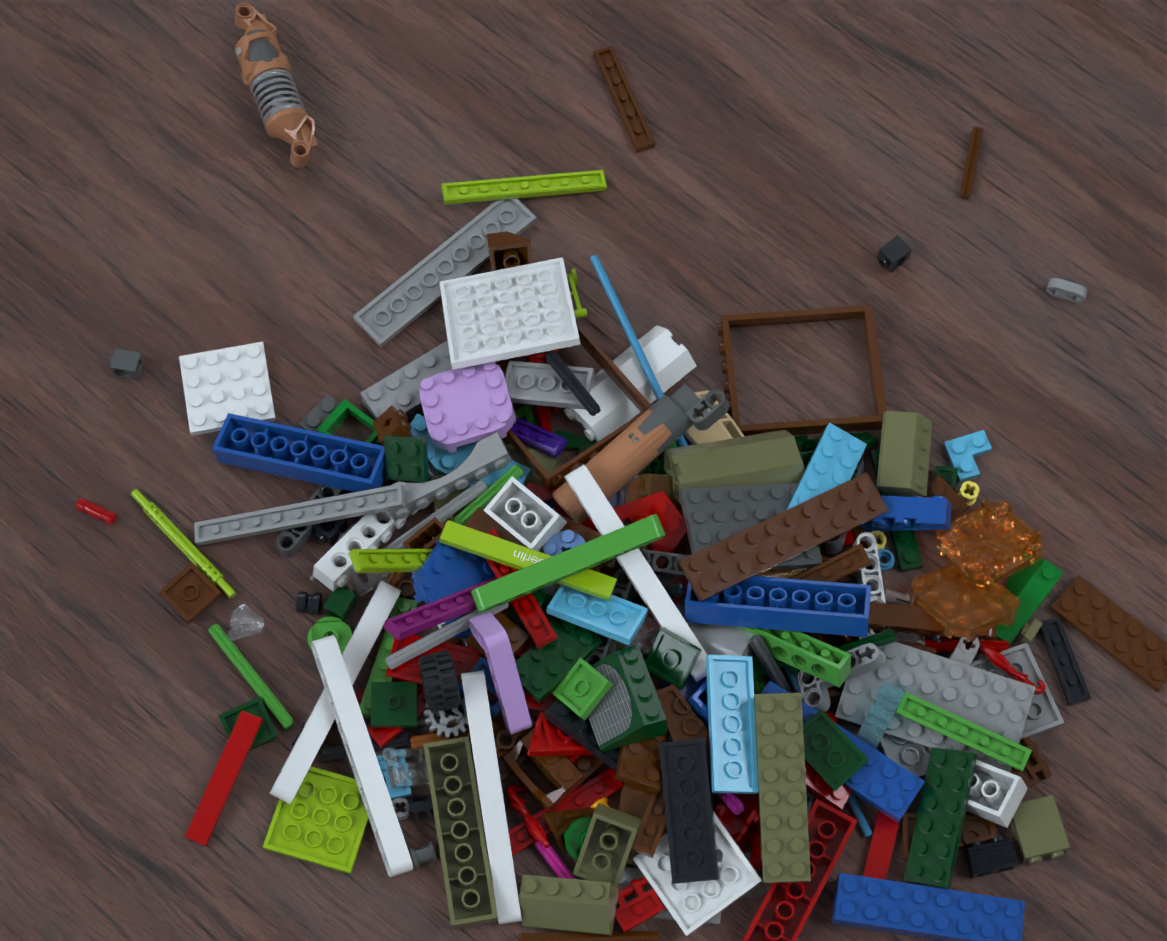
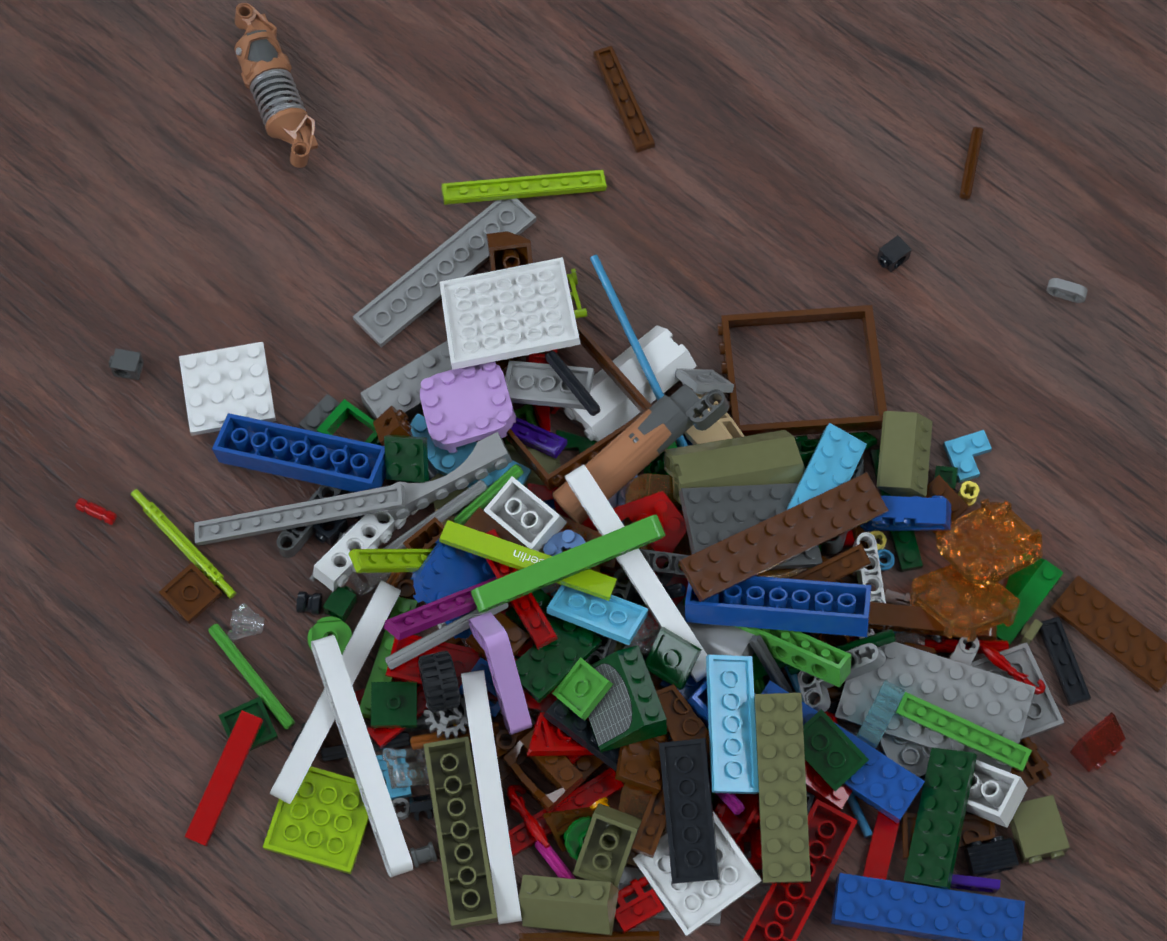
none -> light grey plate [675,369,734,395]
none -> dark purple tile [950,874,1001,893]
none -> clear red slope [1070,712,1126,772]

